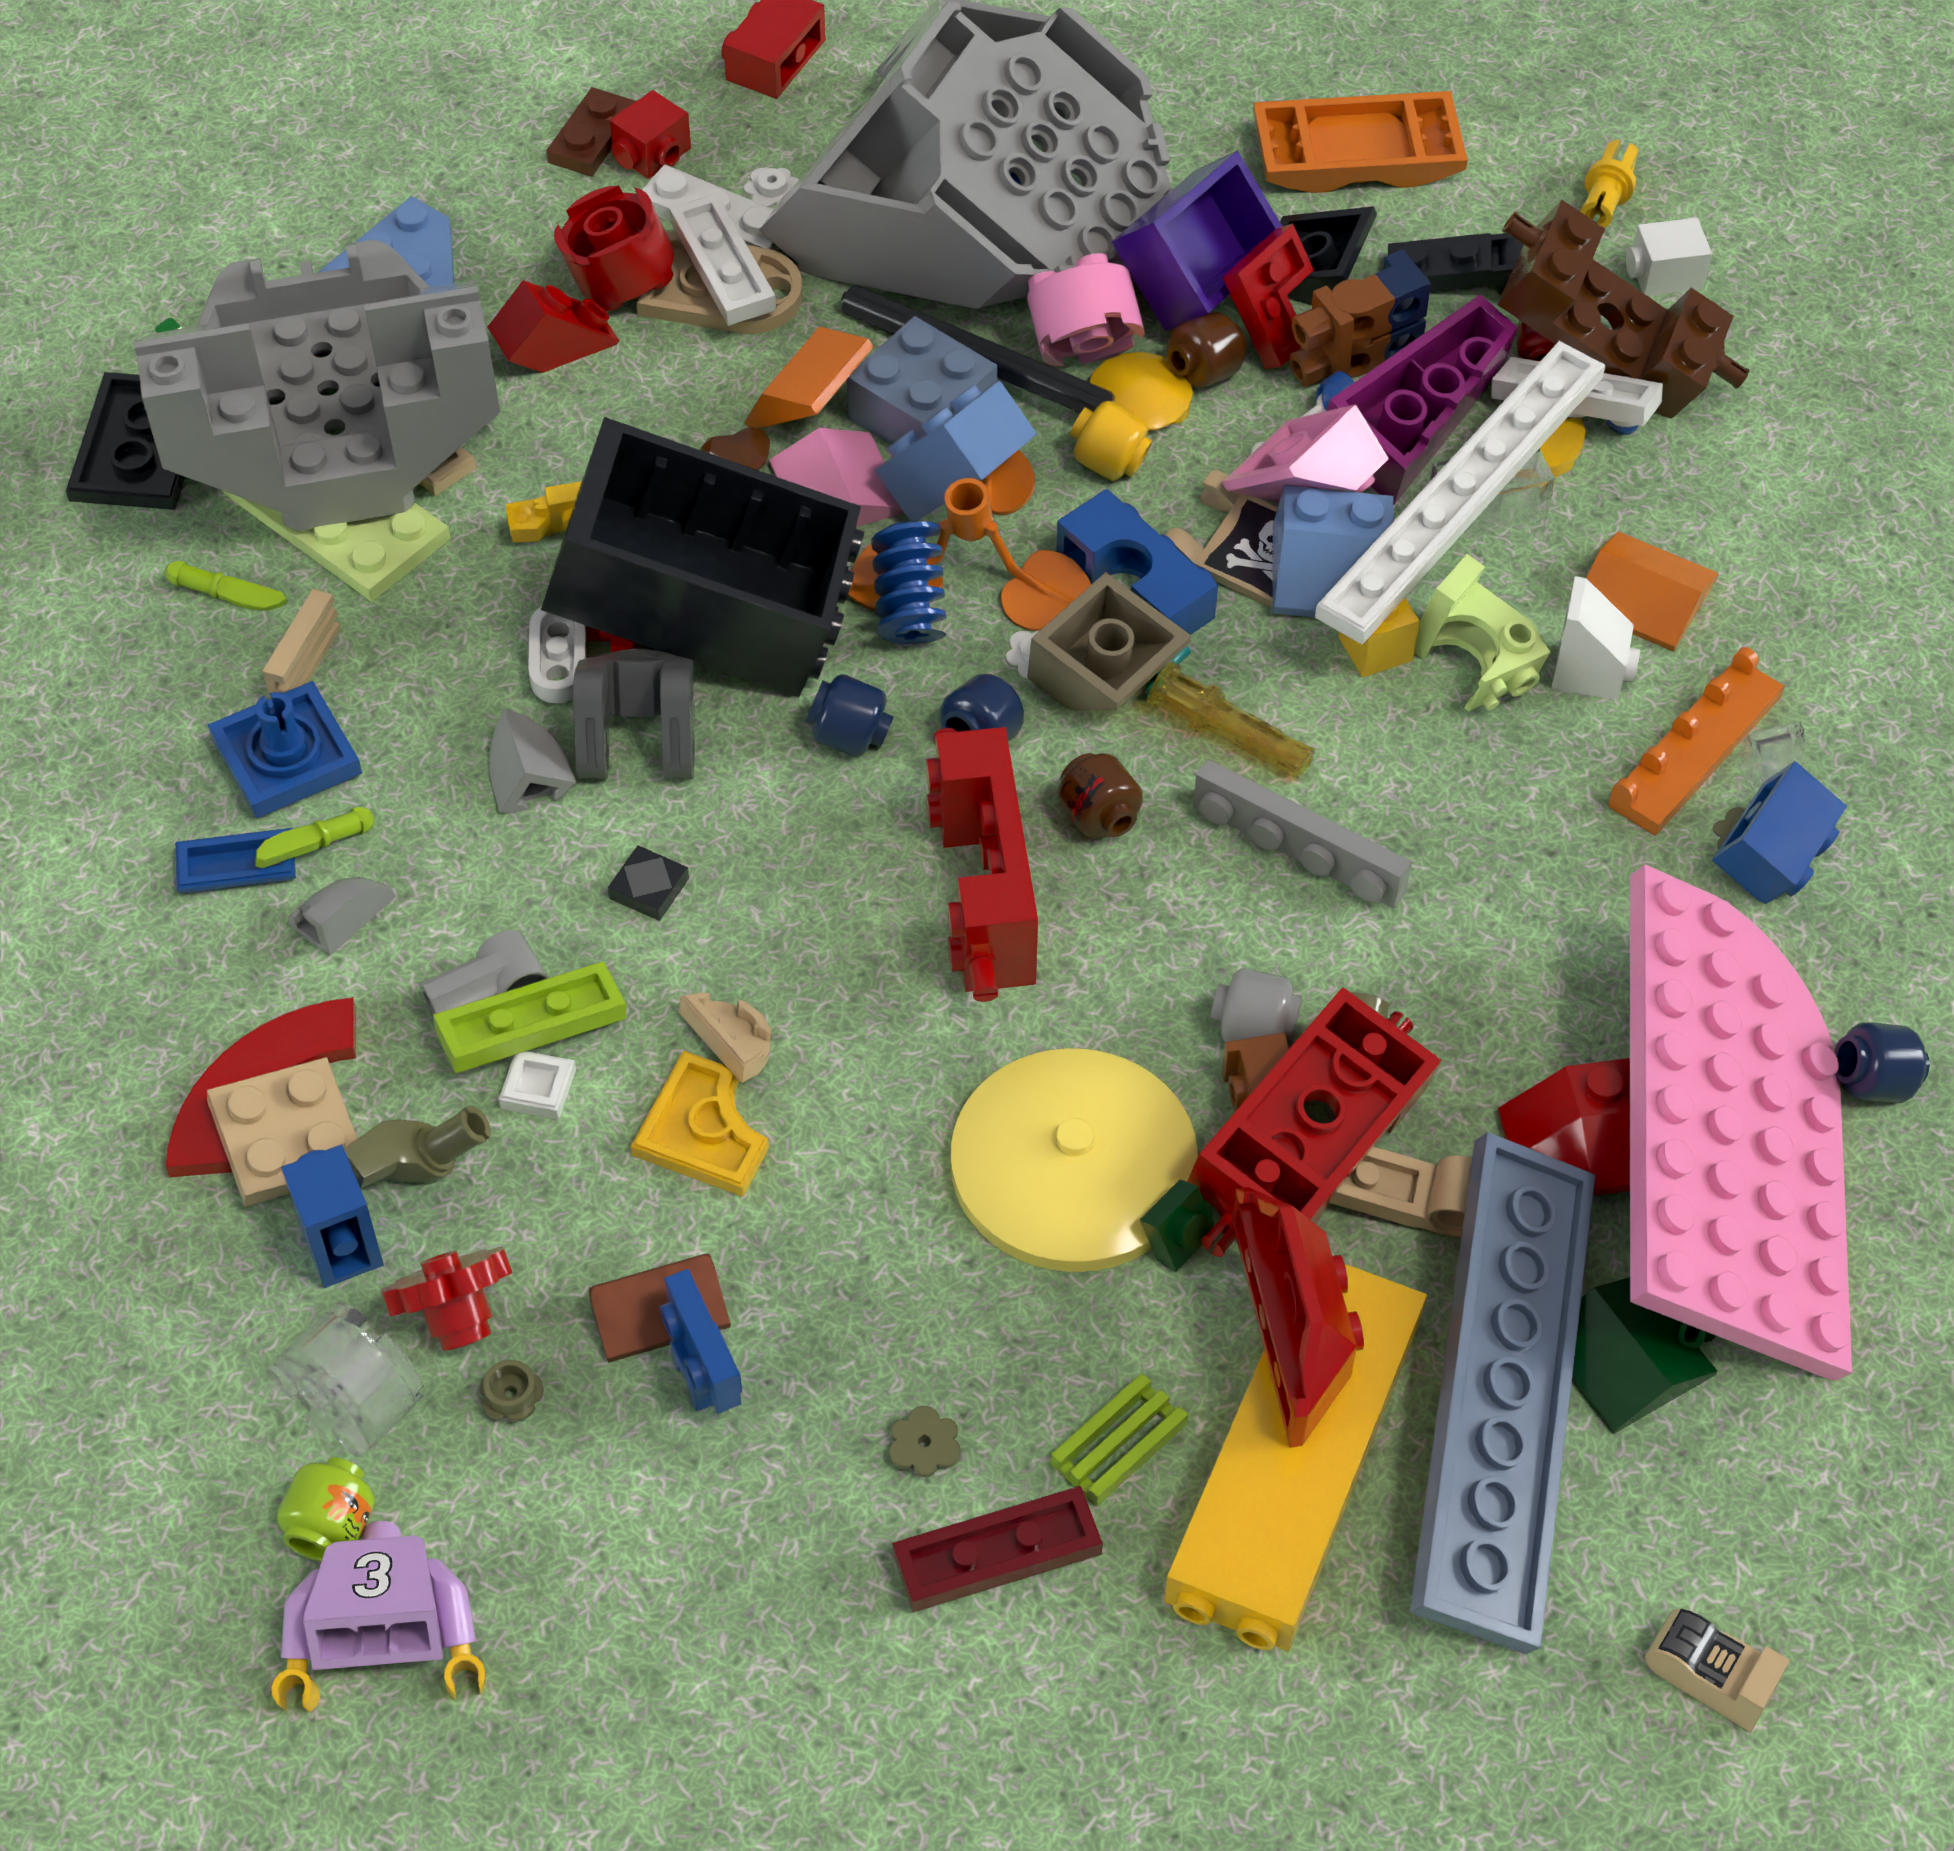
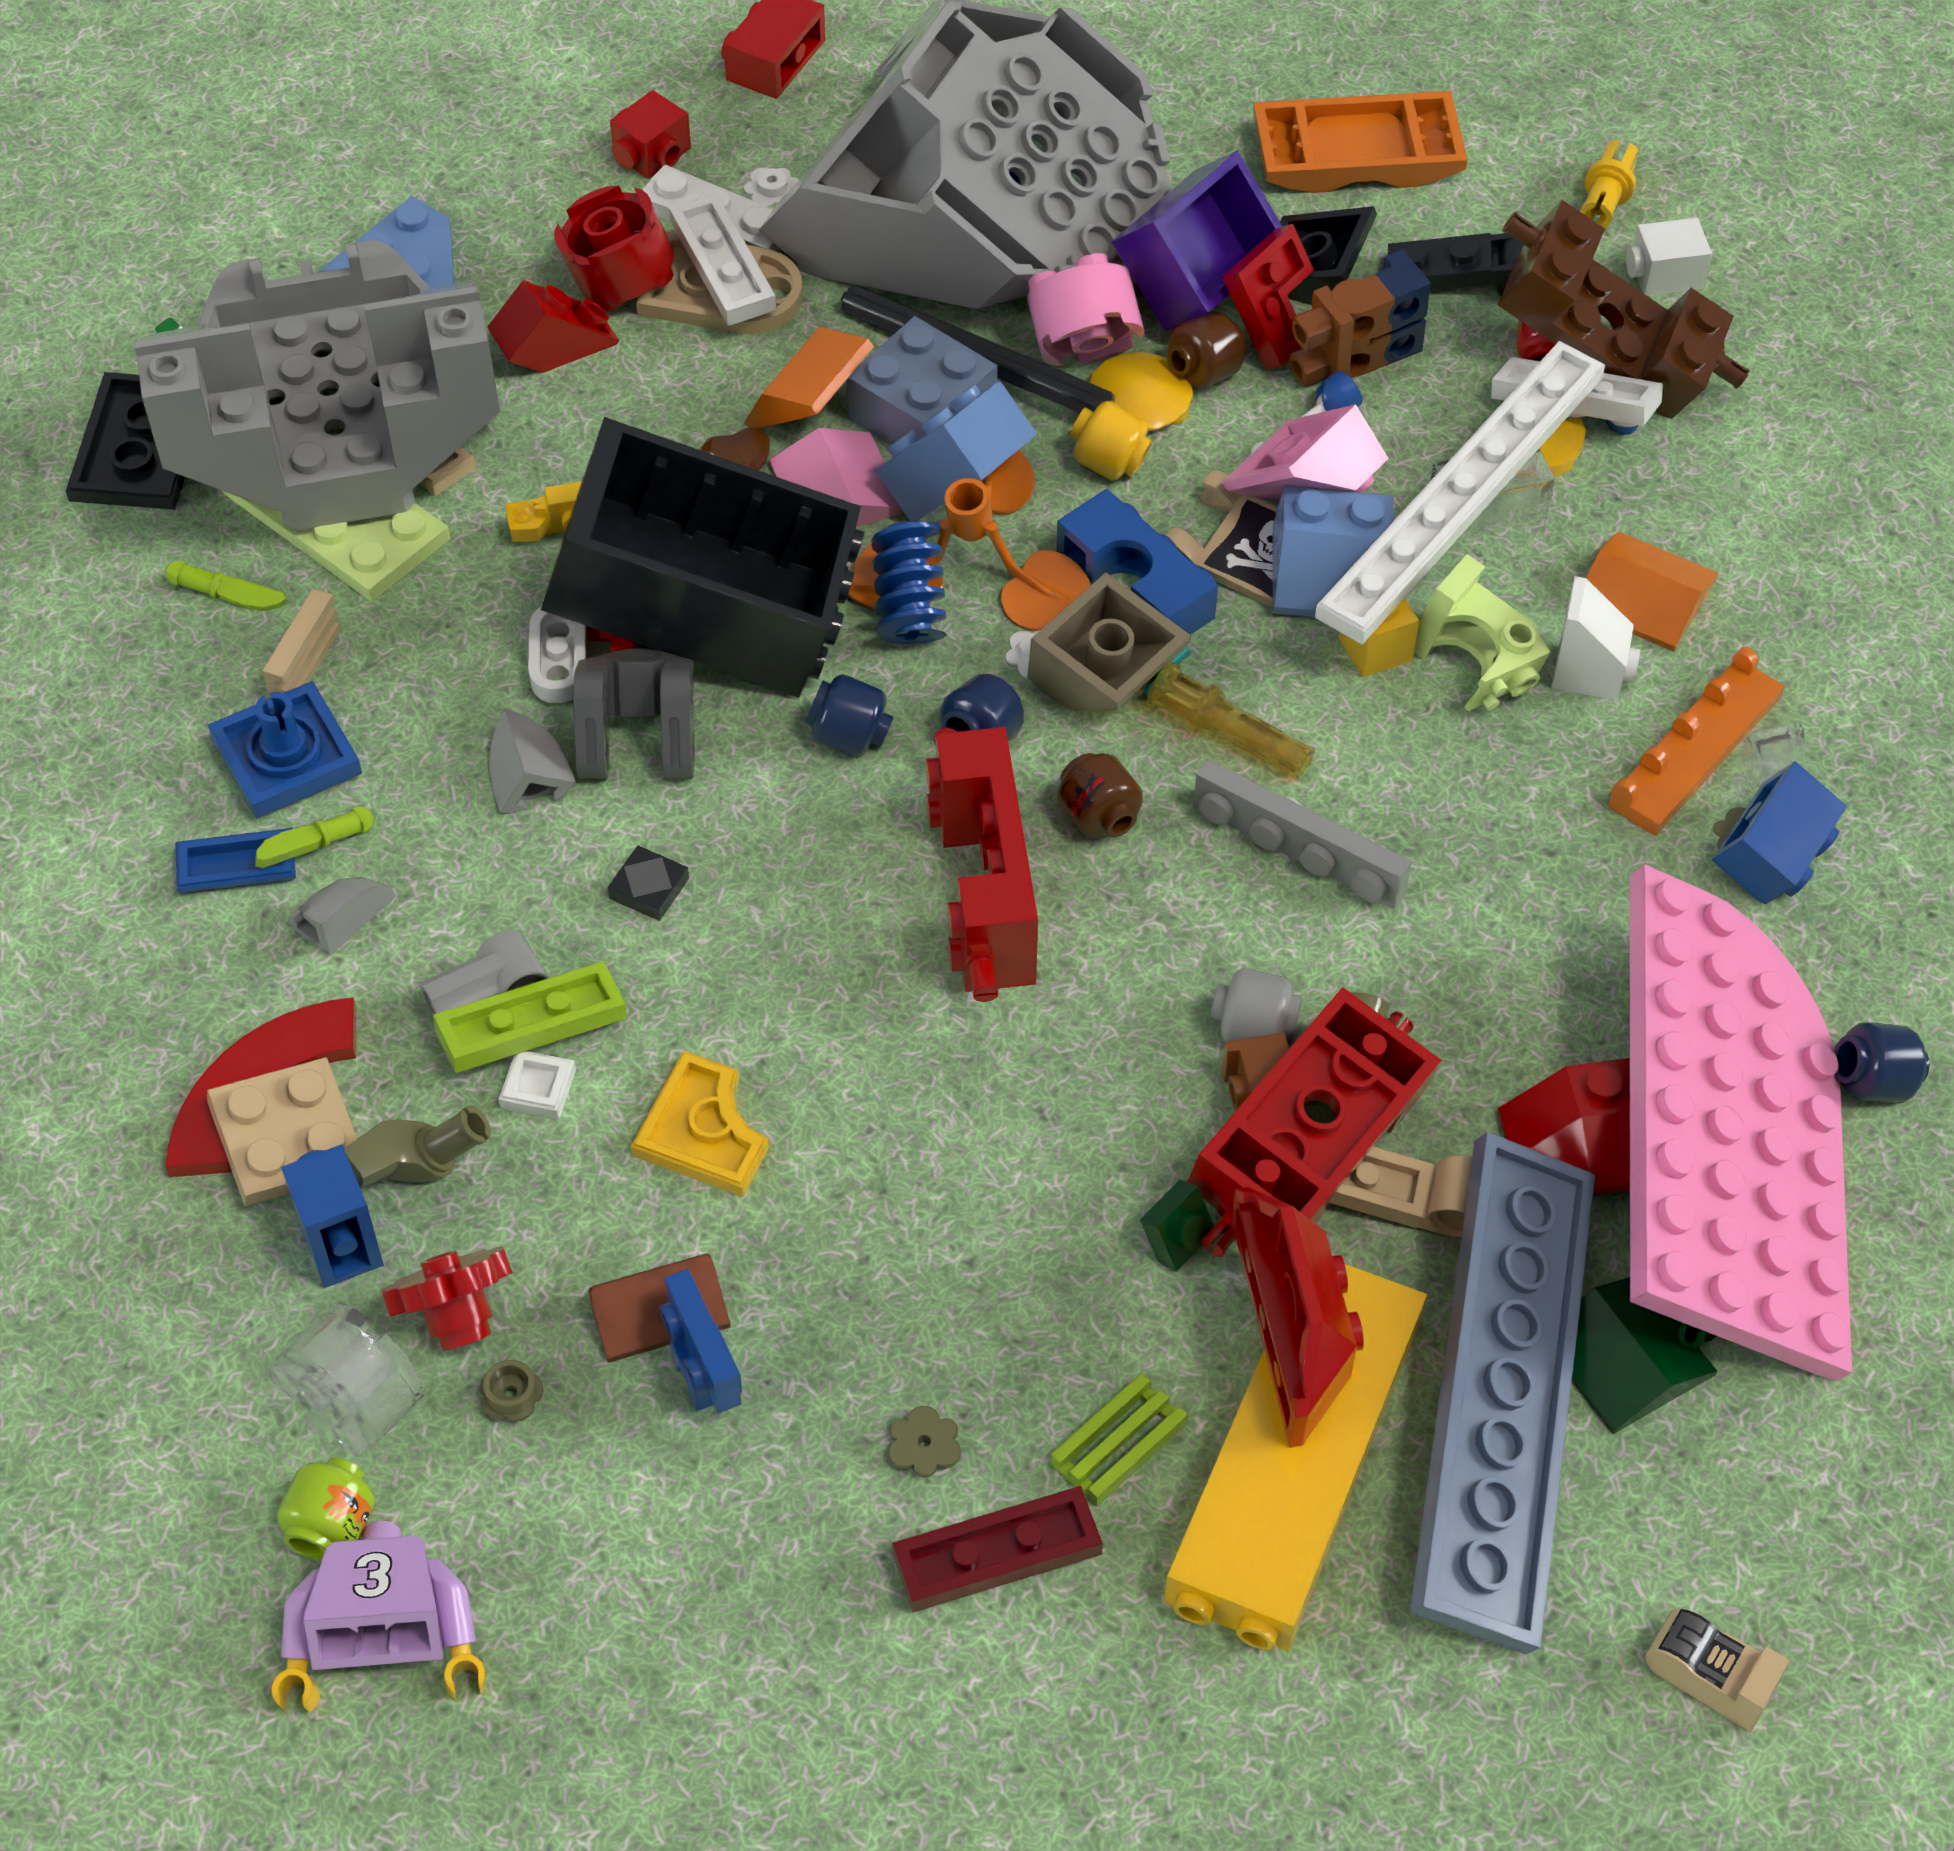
copper plate [546,87,636,177] -> none
tan tile [678,992,771,1084] -> none
light yellow dish [951,1048,1198,1272] -> none
magenta wedge [1327,294,1518,505] -> none

